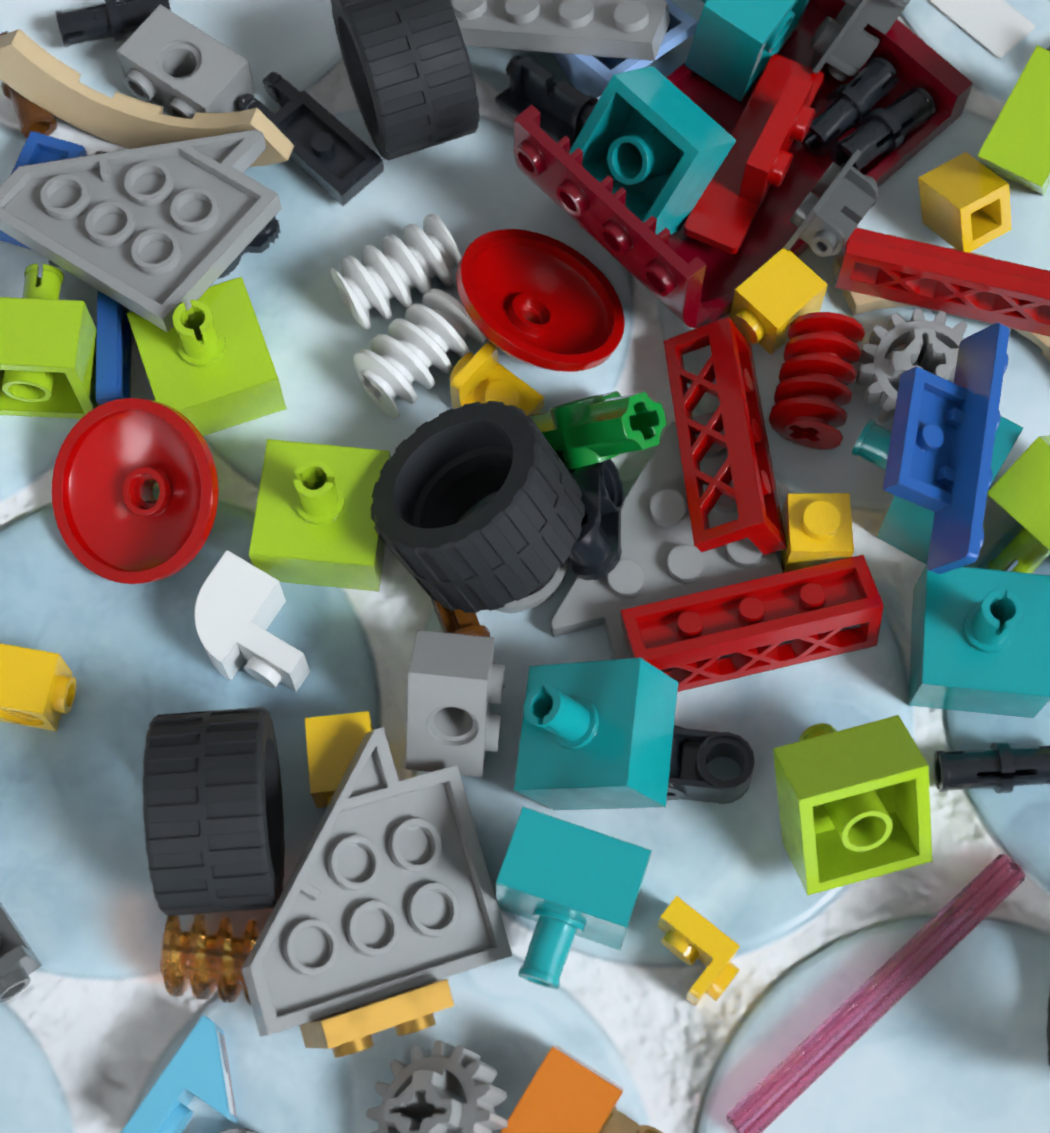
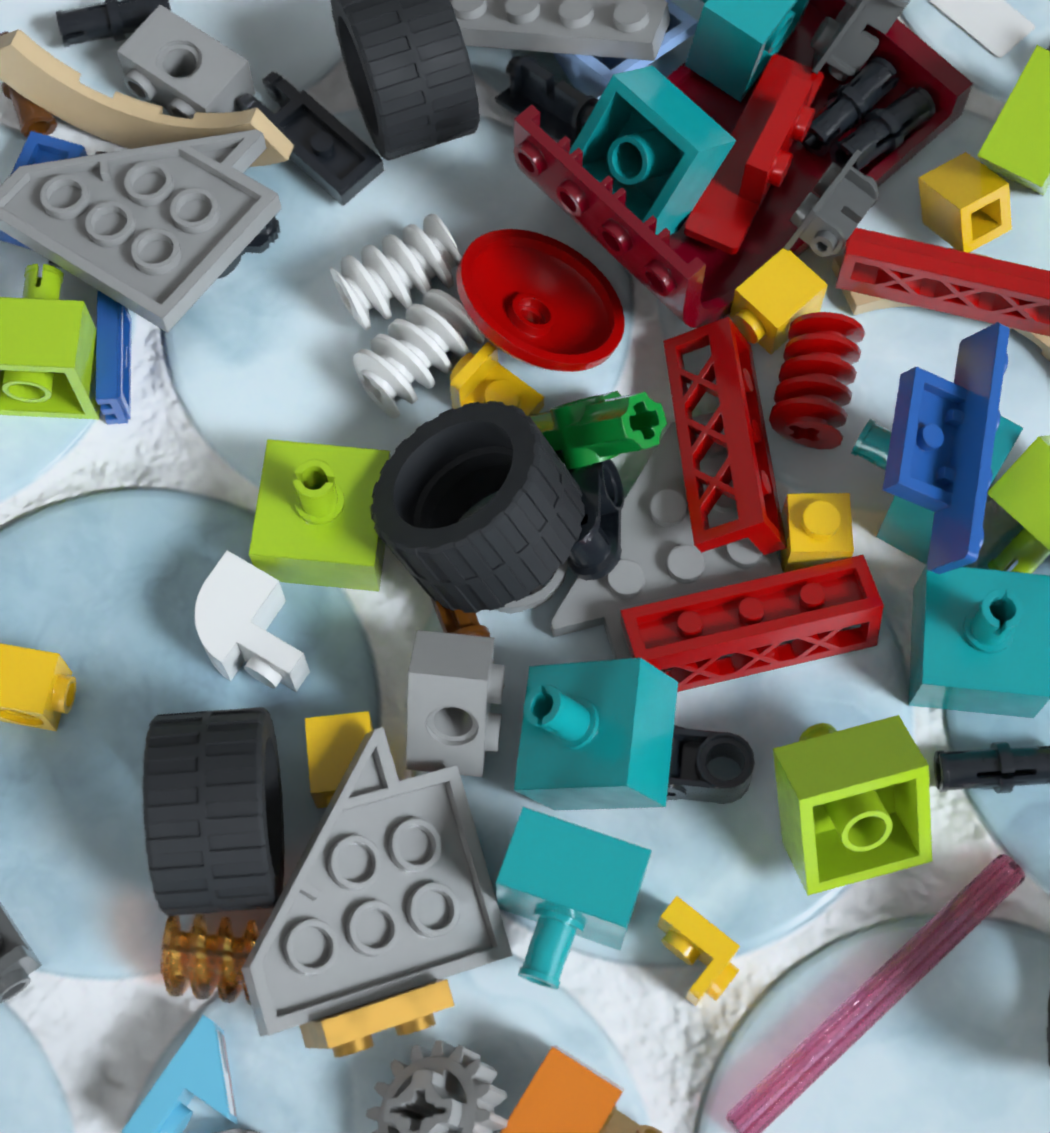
red dish [51,398,219,584] -> none
lime brick [127,276,287,436] -> none
light grey gear [856,308,968,424] -> none

